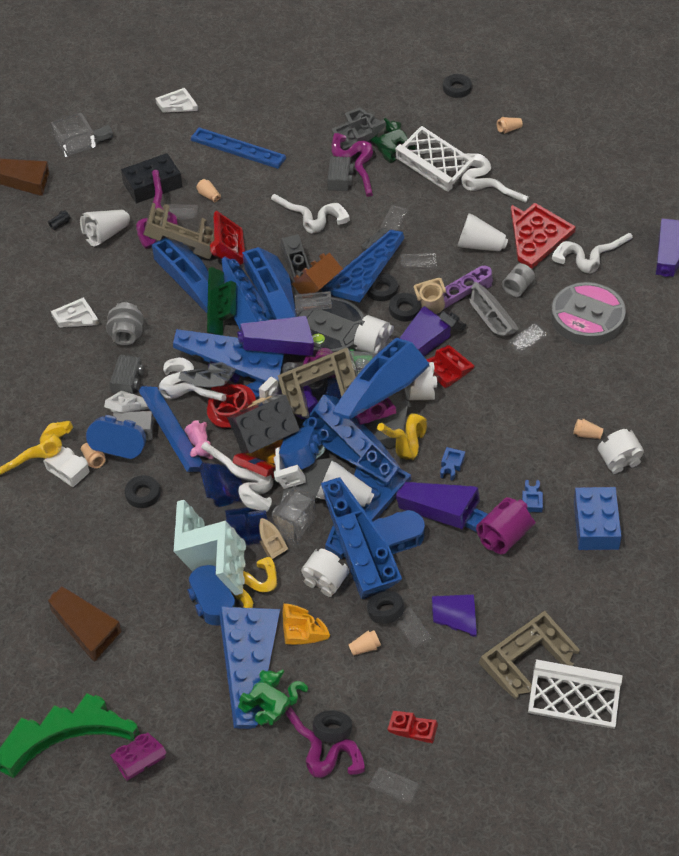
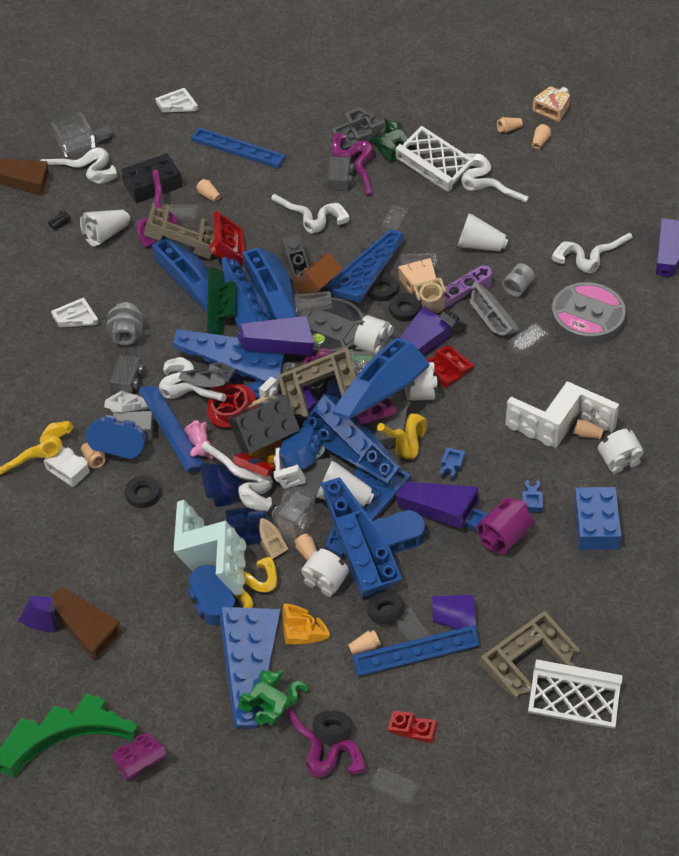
black tyre [443,74,472,98] -> none
red wing [511,203,576,269] -> none
none -> dark purple slope [18,596,57,633]
none -> white animal [41,148,117,184]
none -> light nougat cone [295,534,317,560]
none -> blue tile [352,625,480,676]
none -> light nougat torso [399,258,436,296]
none -> white bracket [505,382,619,448]
none -> light nougat cone [532,124,551,149]
none -> torso [533,87,570,122]

